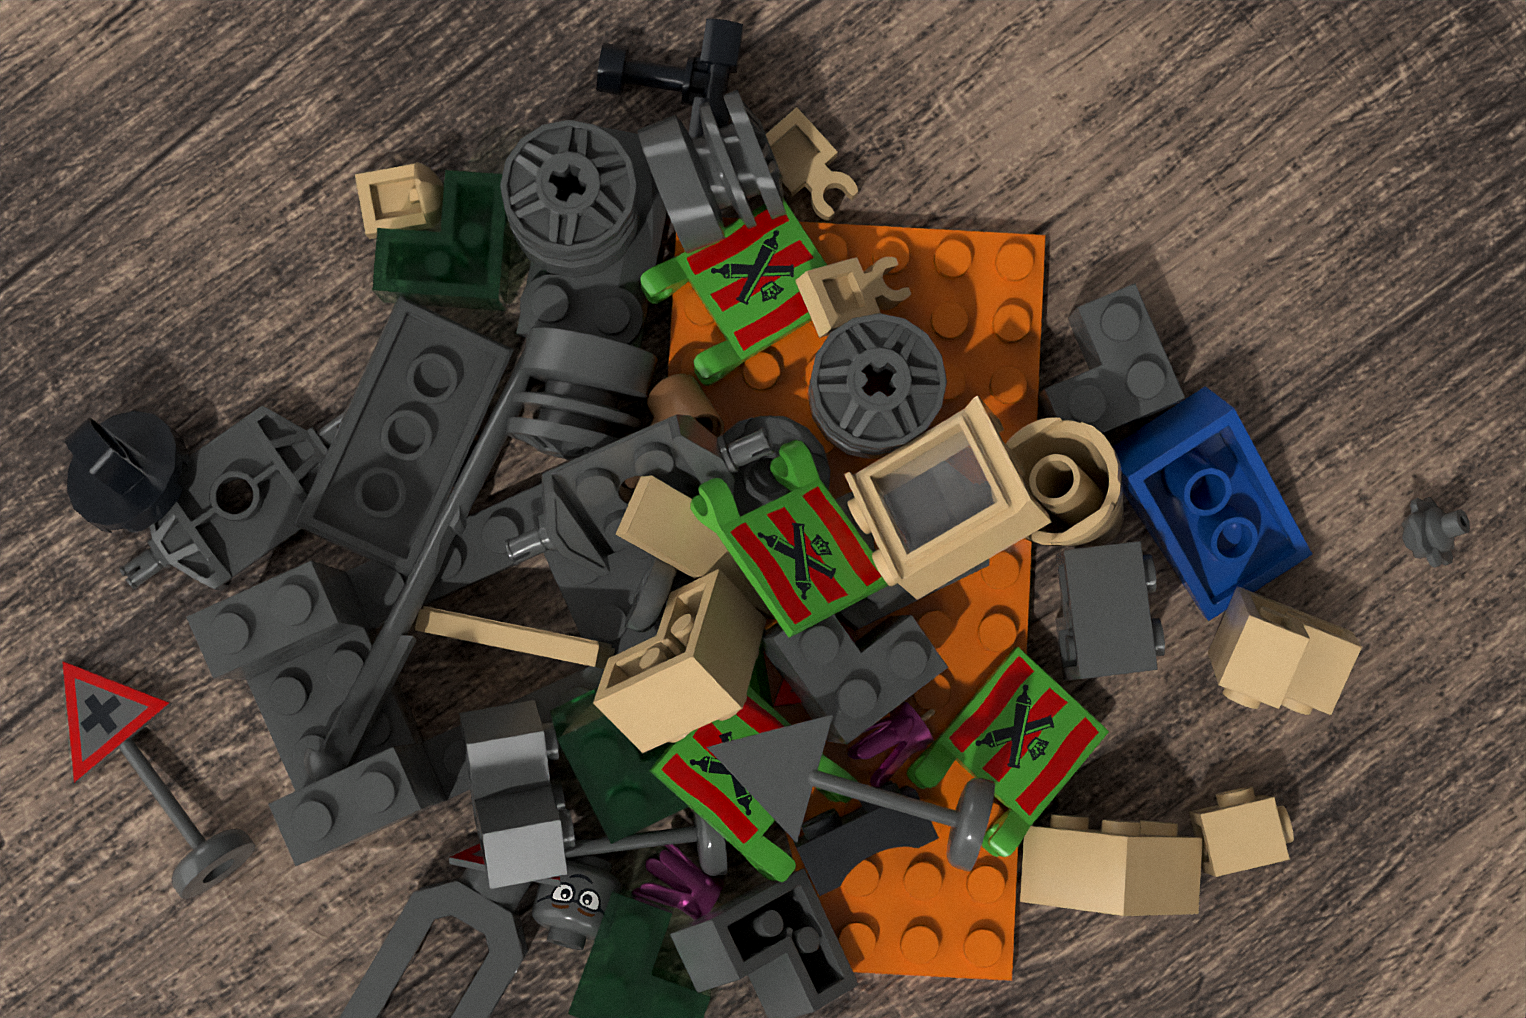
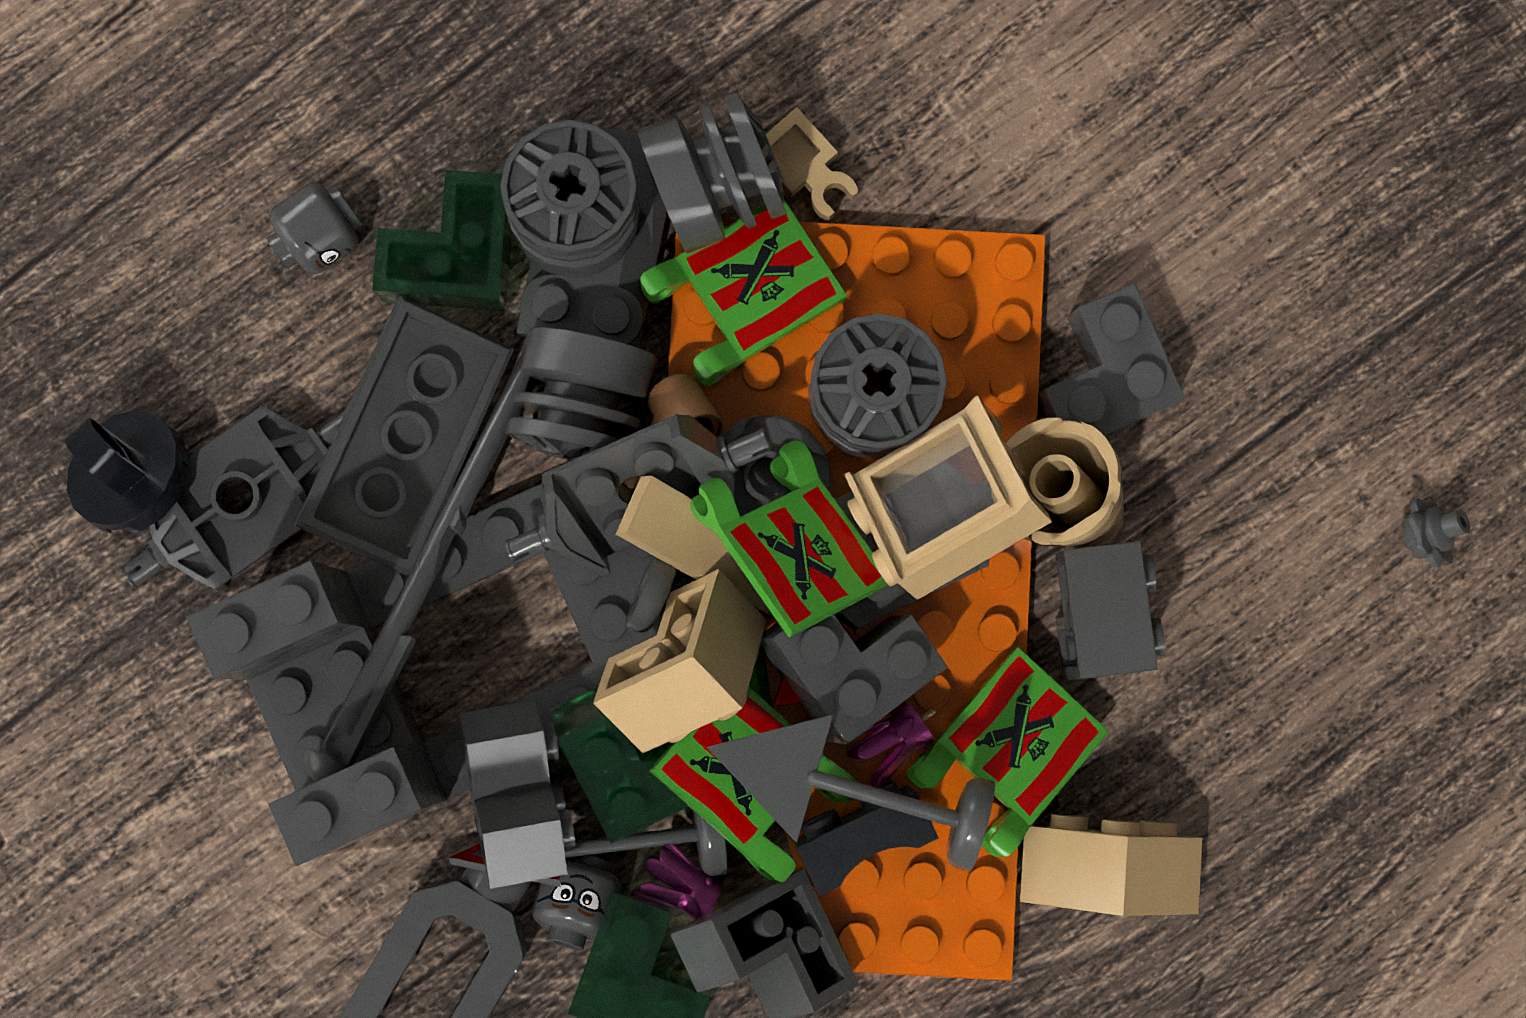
dark grey piece [62,661,256,899] -> none
tan plate [355,162,449,239] -> none
tan tile [415,606,615,669] -> none
black bar [596,18,743,139] -> none
tan plate [795,257,911,338] -> none
blue slope [1113,386,1312,621] -> none
tan brick [1189,786,1294,877] -> none
tan brick [1208,586,1362,715] -> none
none -> dark grey head [266,182,363,274]

